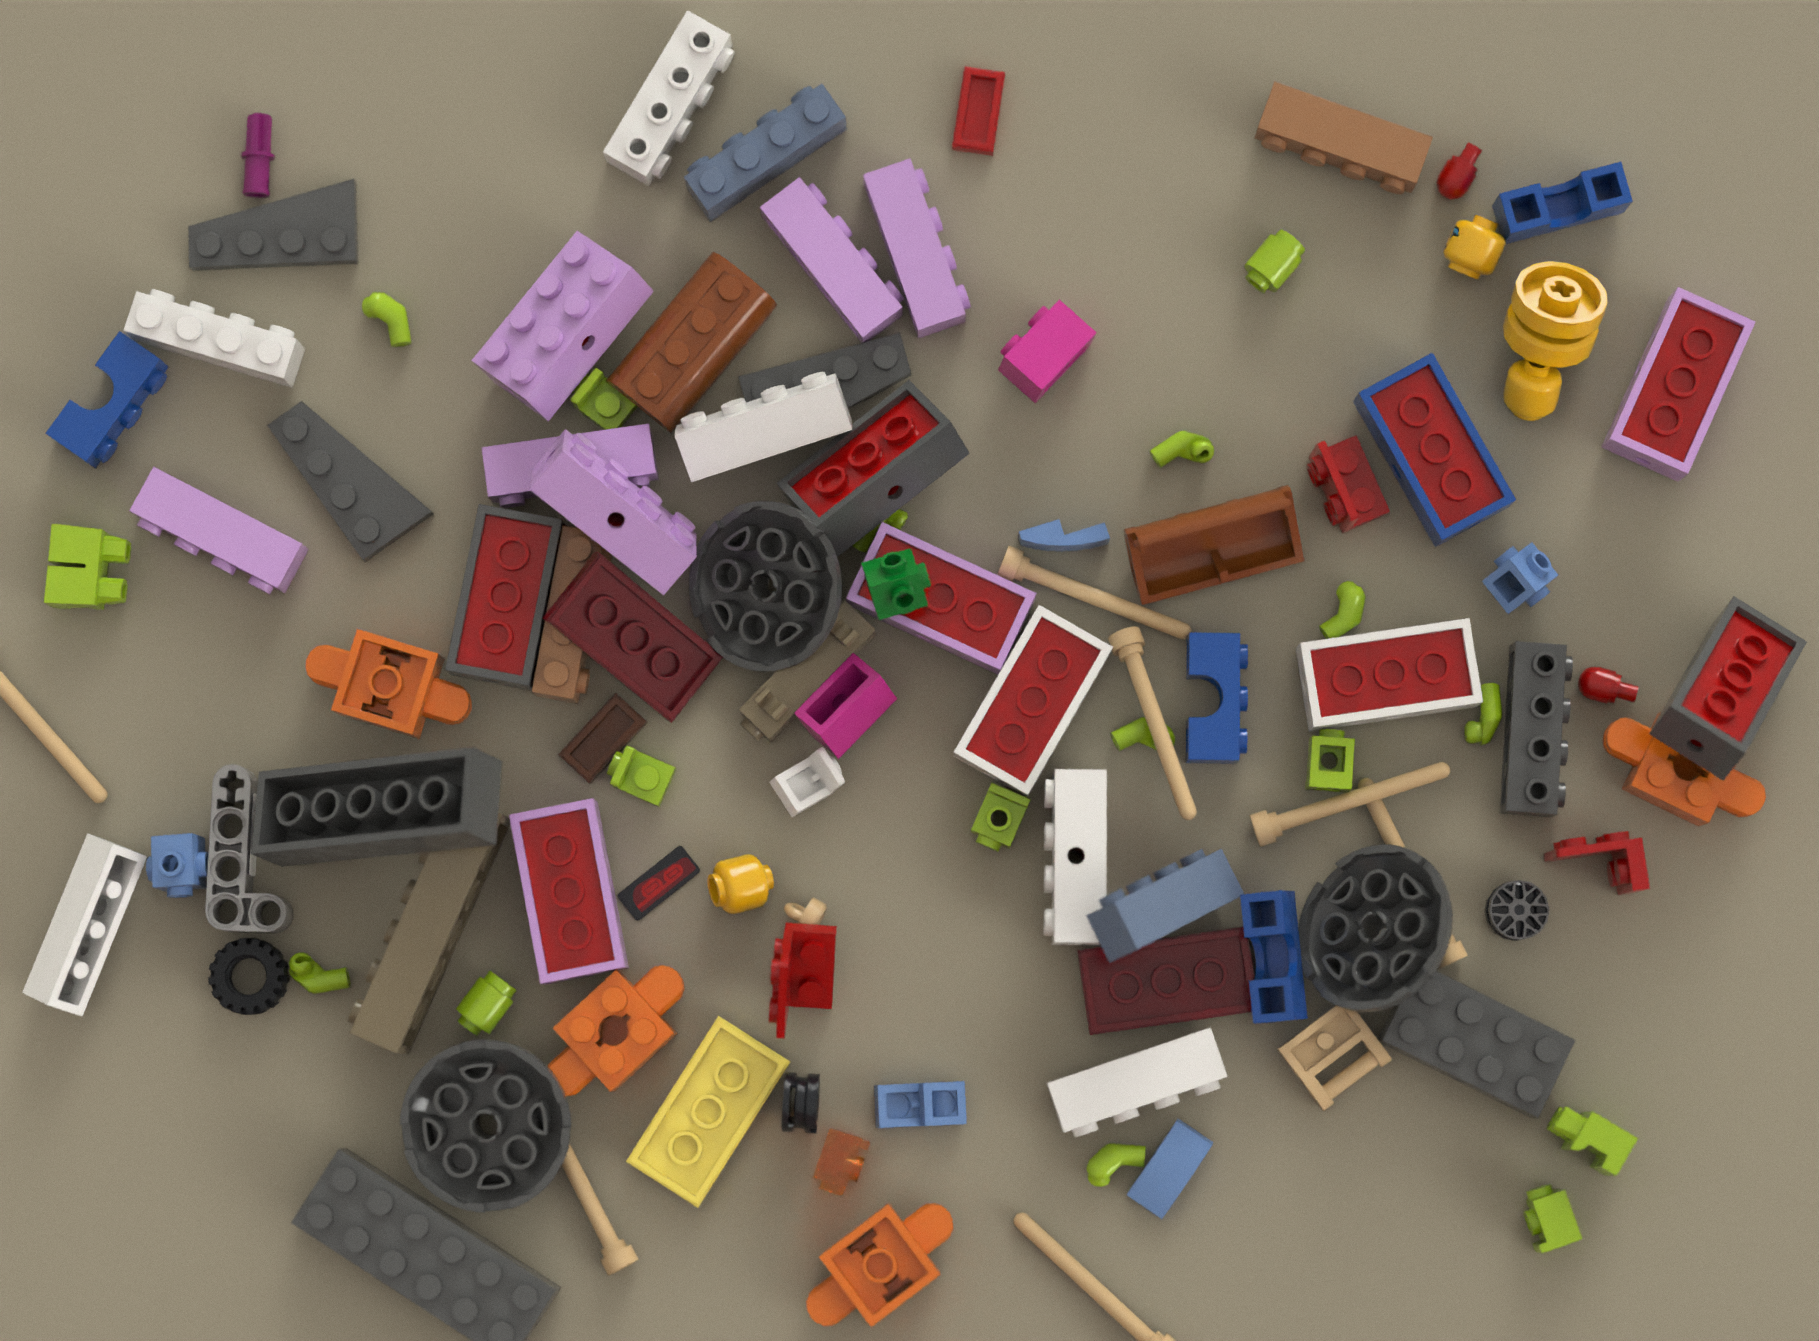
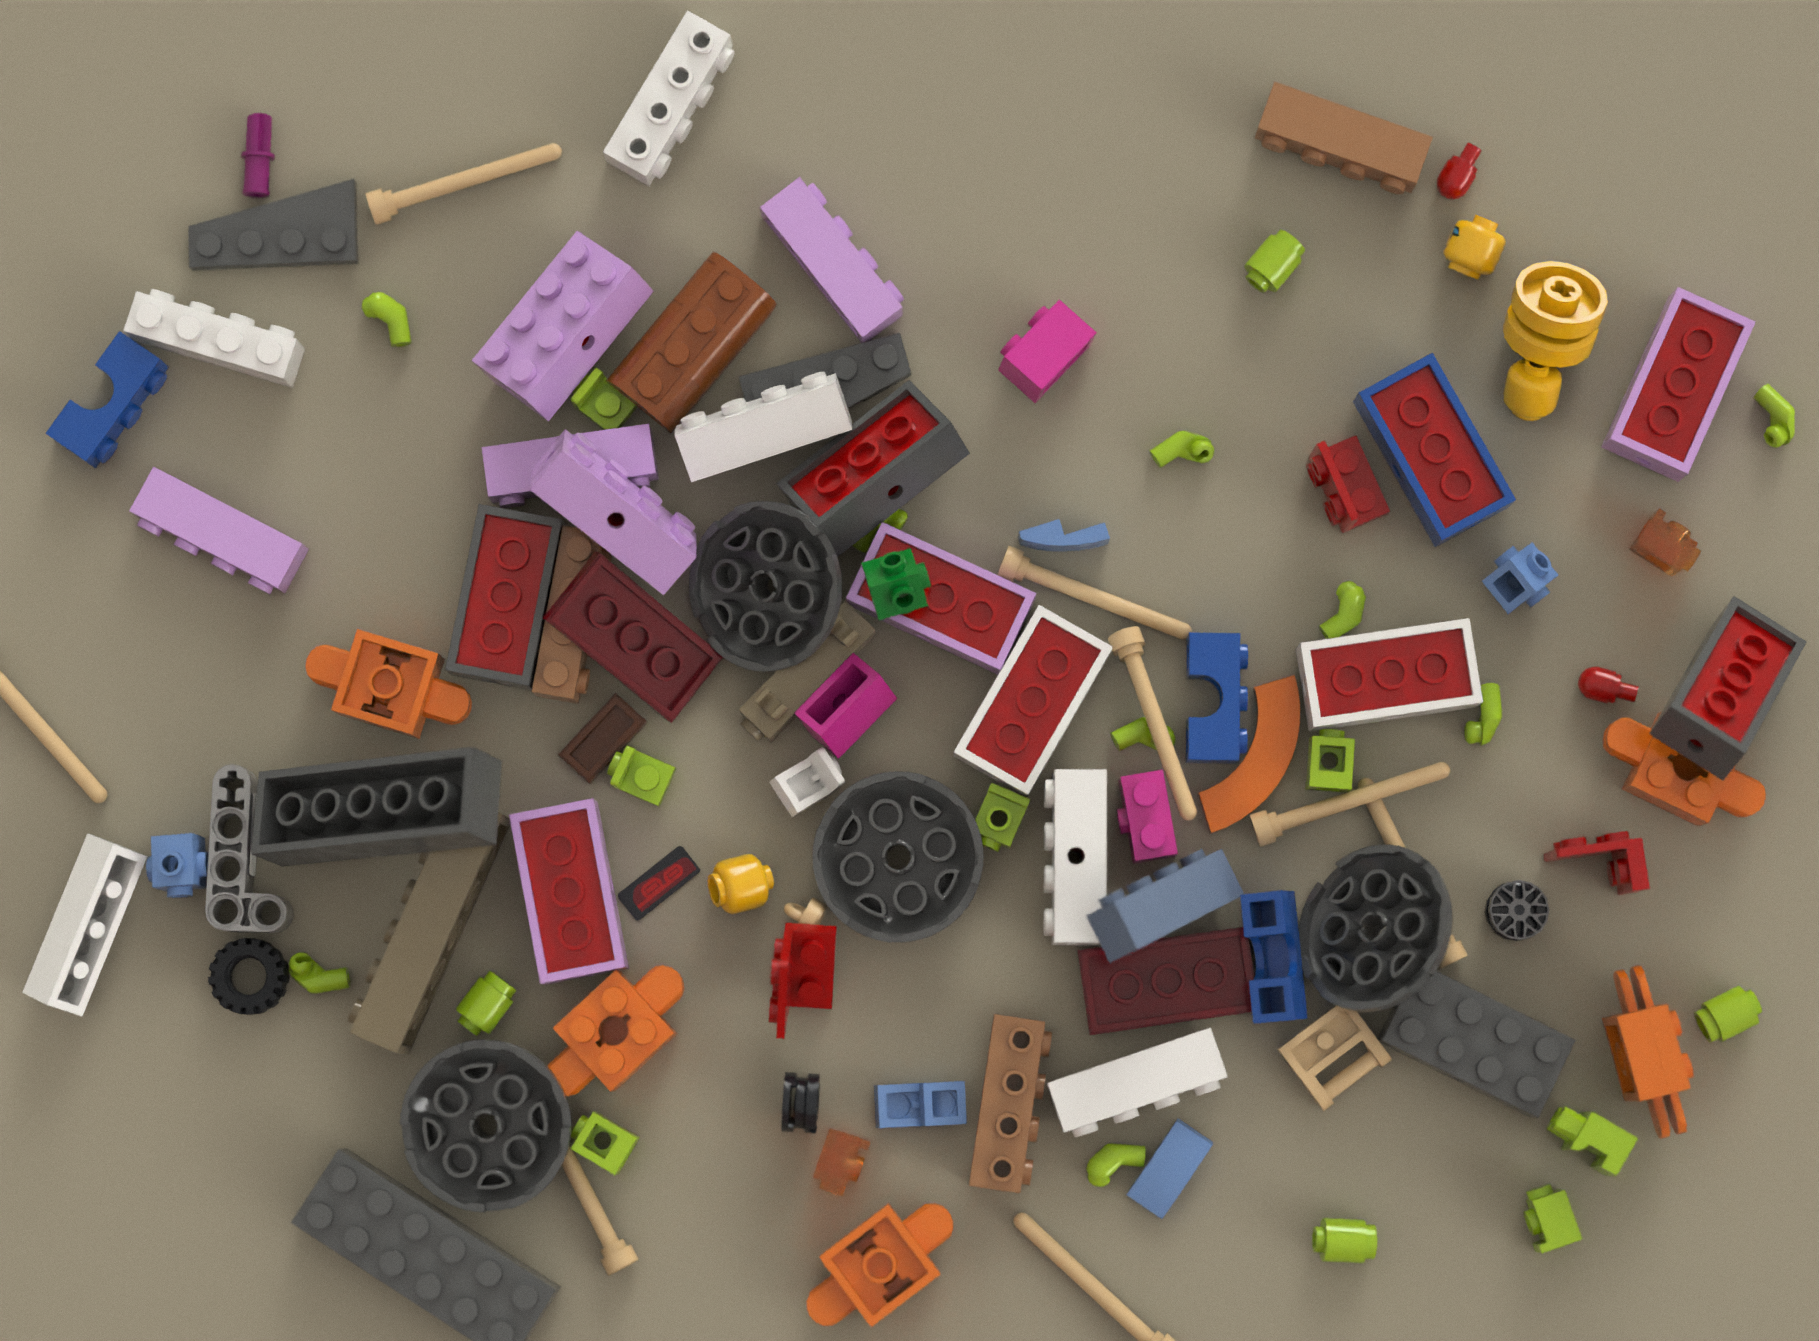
lime hips [44,524,131,610] -> none
dark grey wing [267,401,434,562] -> none
light yellow piece [626,1016,791,1208] -> none
sand blue brick [684,83,847,222] -> none
lavender brick [863,158,971,339] -> none
red tile [952,66,1005,156] -> none
dark orange container [1123,485,1304,605] -> none
blue arch [1492,162,1633,244] -> none
dark grey brick [1500,641,1573,817] -> none
none -> tan piece [365,143,562,225]
none -> lime brick [571,1111,640,1175]
none -> dark grey brick [812,771,984,943]
none -> medium nougat brick [969,1014,1052,1193]
none -> dark pink brick [1116,770,1178,864]
none -> orange tile [1198,675,1300,834]
none -> lime brick [1312,1218,1377,1263]
none -> orange brick [1602,965,1694,1139]
none -> clear orange brick [1629,508,1701,577]
none -> lime brick [1694,985,1762,1043]
none -> lime arm [1754,384,1795,448]

